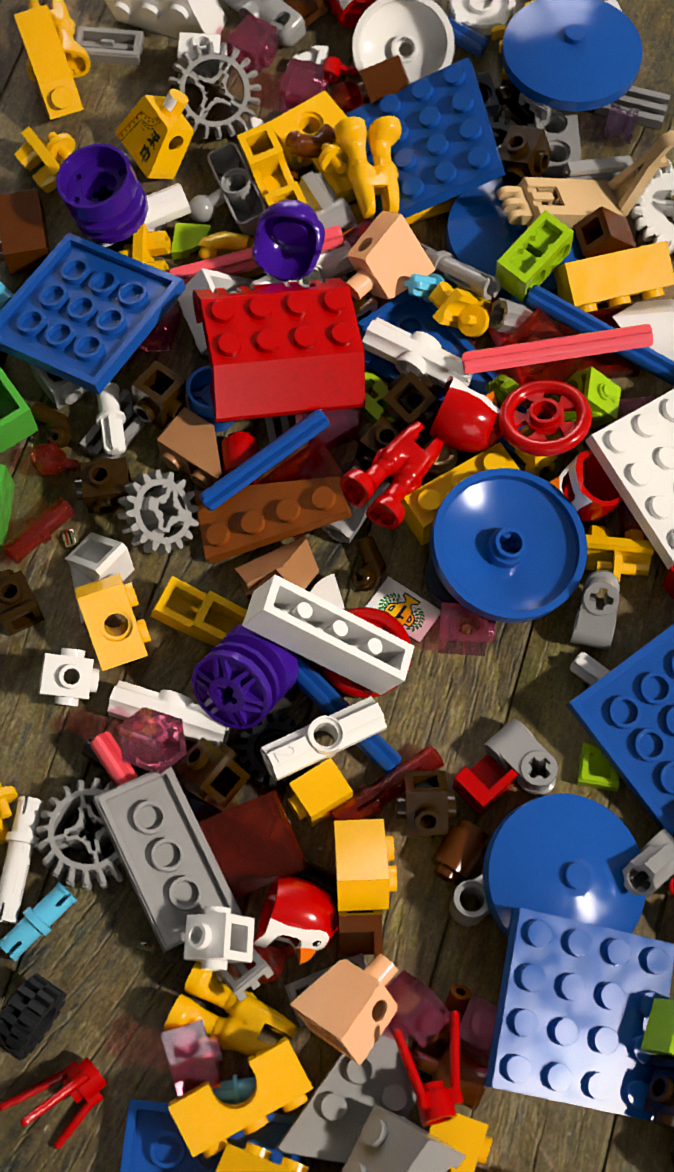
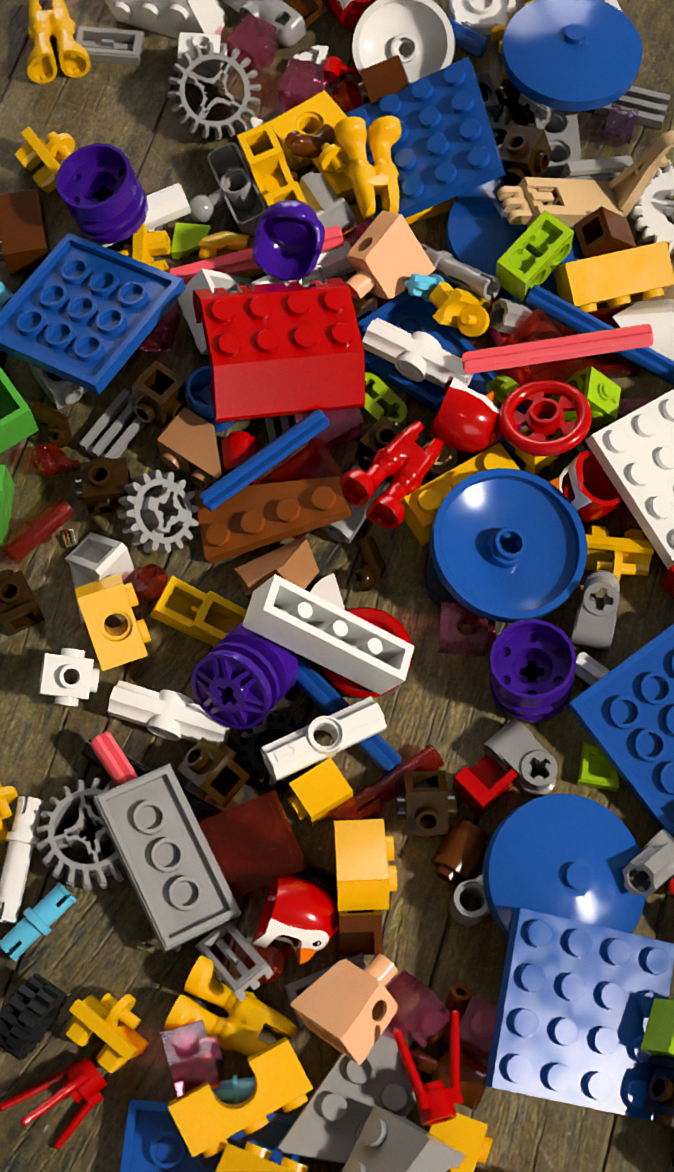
yellow slope [13,5,84,120] -> none
white axle [96,382,126,456] -> none
yellow torso [115,89,193,179] -> none
clear pink brick [117,707,187,775] -> none
white brick [184,906,255,971] -> none
white sticker [366,576,443,643] -> none
dark brown brick [383,371,442,426] -> none
none -> yellow hips [65,993,149,1073]
none -> clear red piece [133,564,168,601]
none -> dark purple wheel [490,619,576,723]

